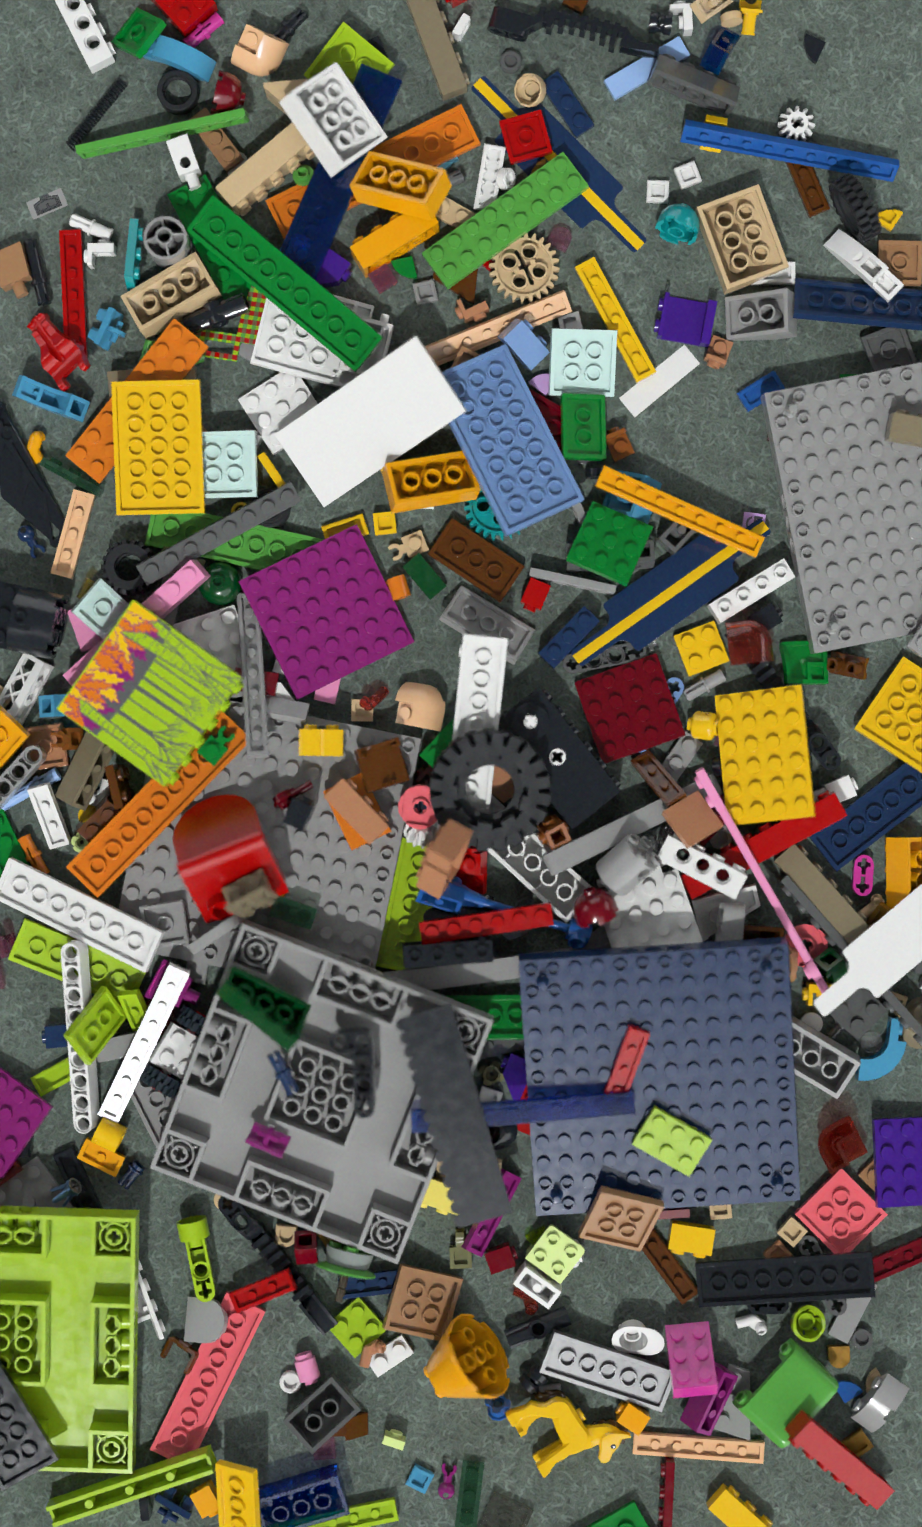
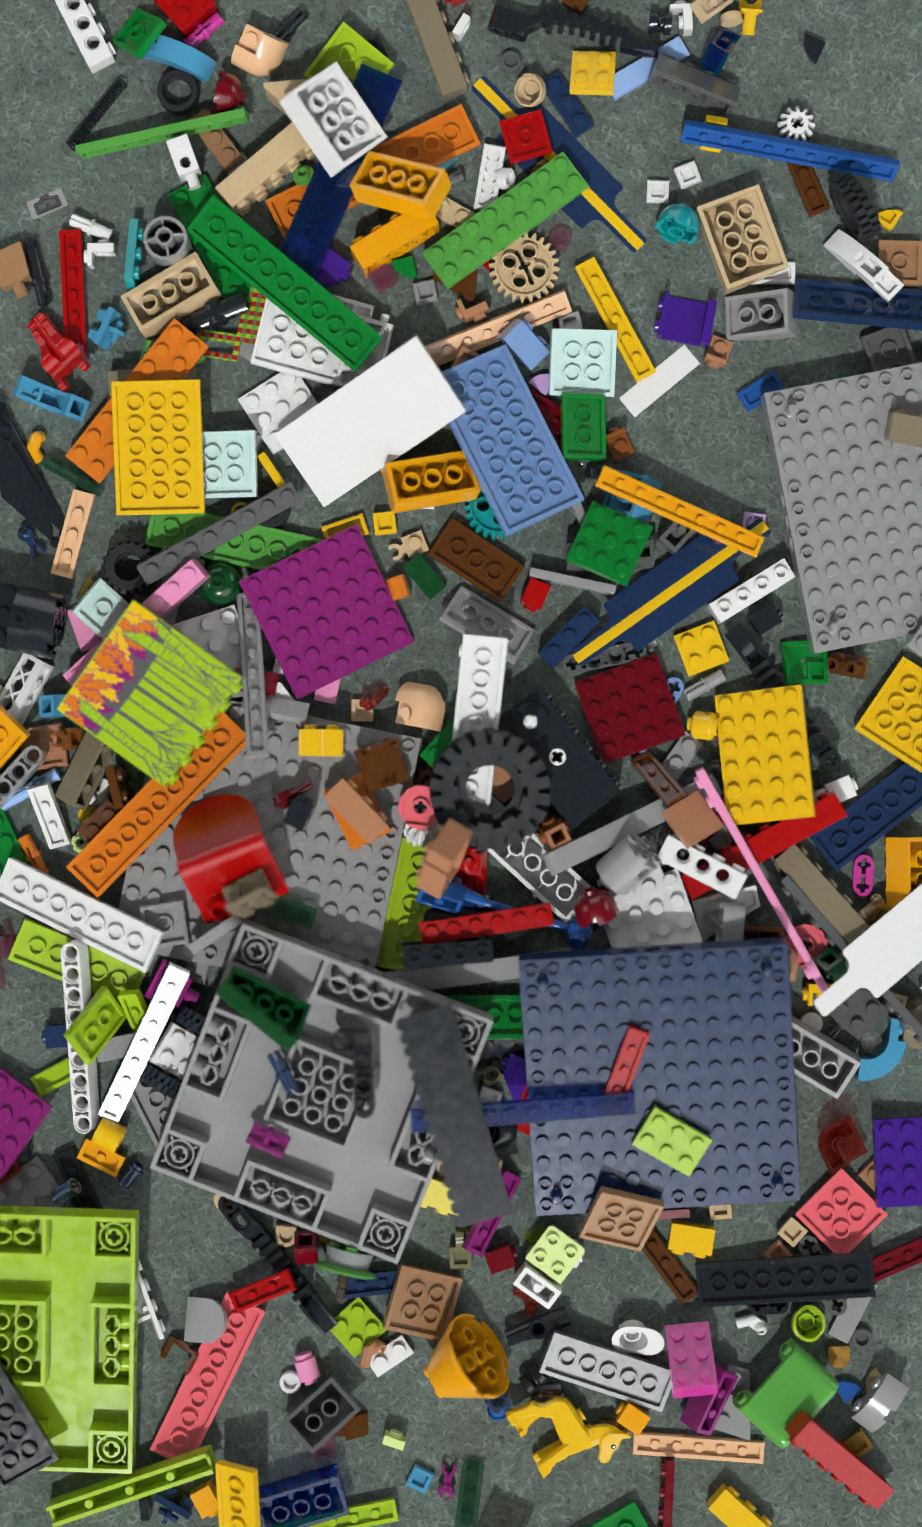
lime beam [176,1215,215,1302] -> none
green plate [197,726,236,766] -> none
clear red brick [725,620,774,666] -> none
none -> yellow plate [570,51,616,96]

